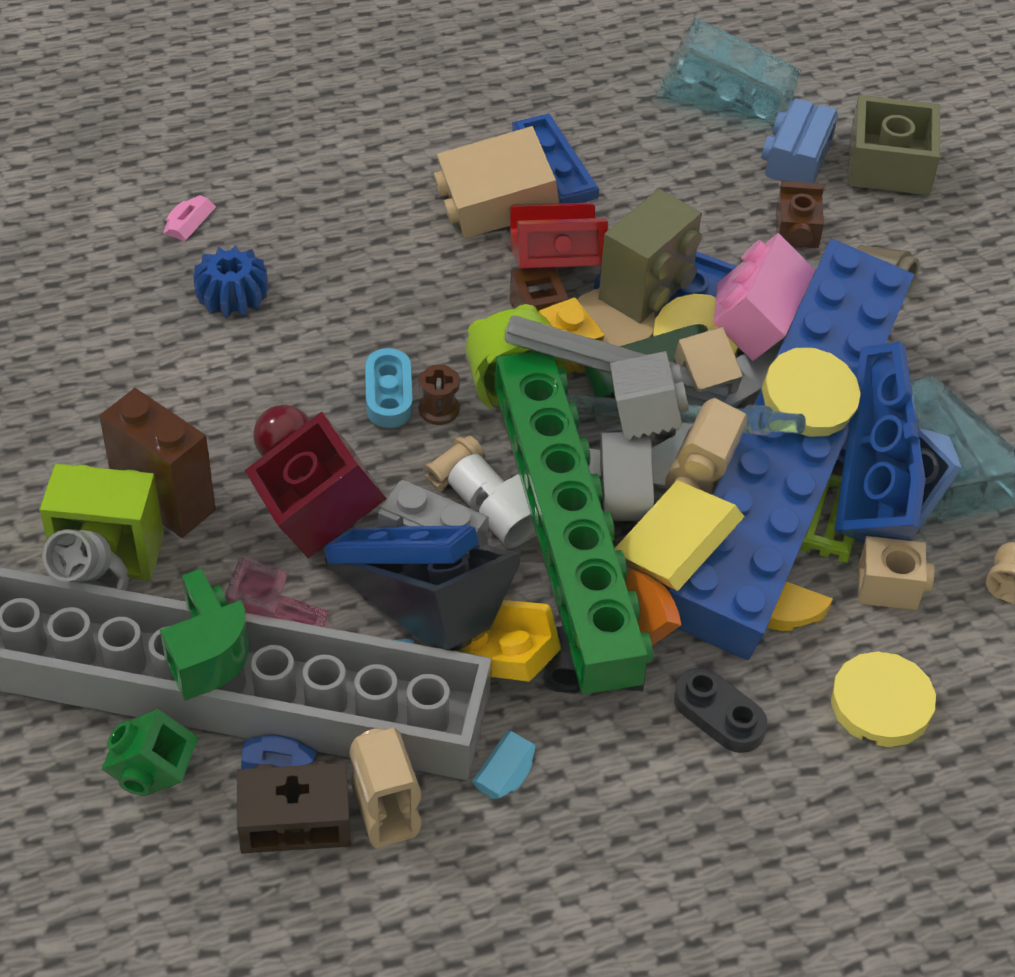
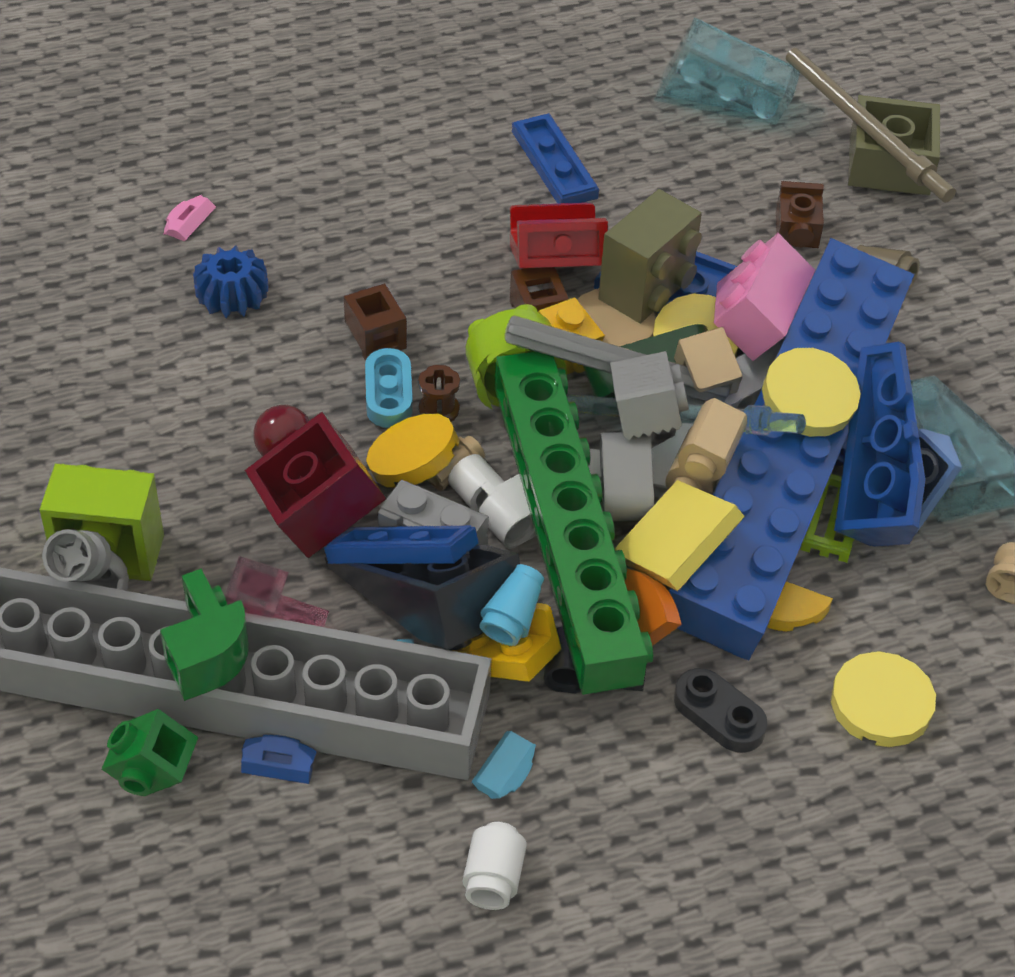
reddish brown brick [99,388,216,538] -> none
dark brown brick [237,761,351,854] -> none
tan brick [349,727,421,848] -> none
tan brick [433,126,560,238] -> none
medium blue brick [761,98,839,183] -> none
tan brick [858,536,934,610] -> none
none -> reddish brown brick [344,283,407,361]
none -> yellow tile [366,414,460,488]
none -> white brick [463,822,527,910]
none -> medium azure cone [480,564,544,646]
none -> dark tan bar [786,48,956,203]

